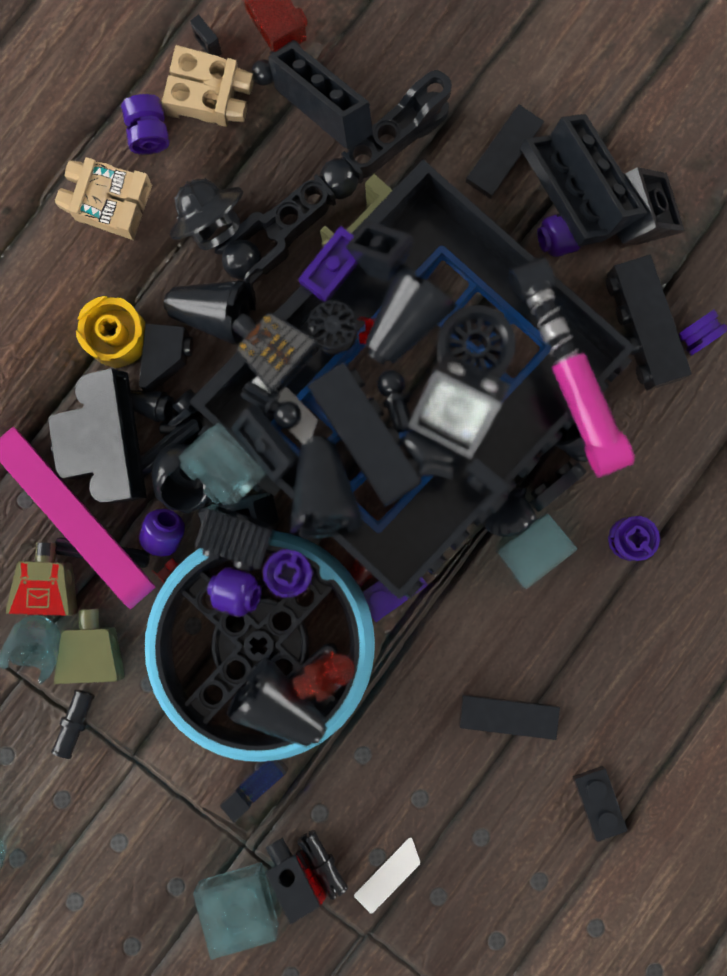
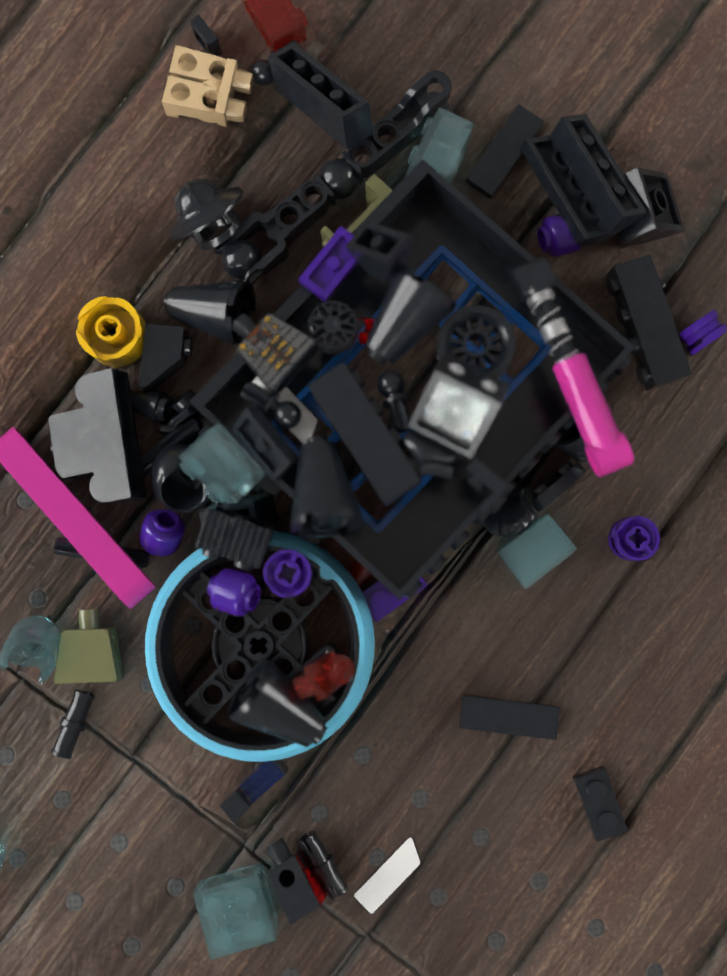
torso [6,542,78,616] -> none
tan hips [55,157,152,240] -> none
dark purple wheel [121,94,170,155] -> none
red piece [152,558,179,583] -> none
none -> clear light blue piece [406,107,474,184]

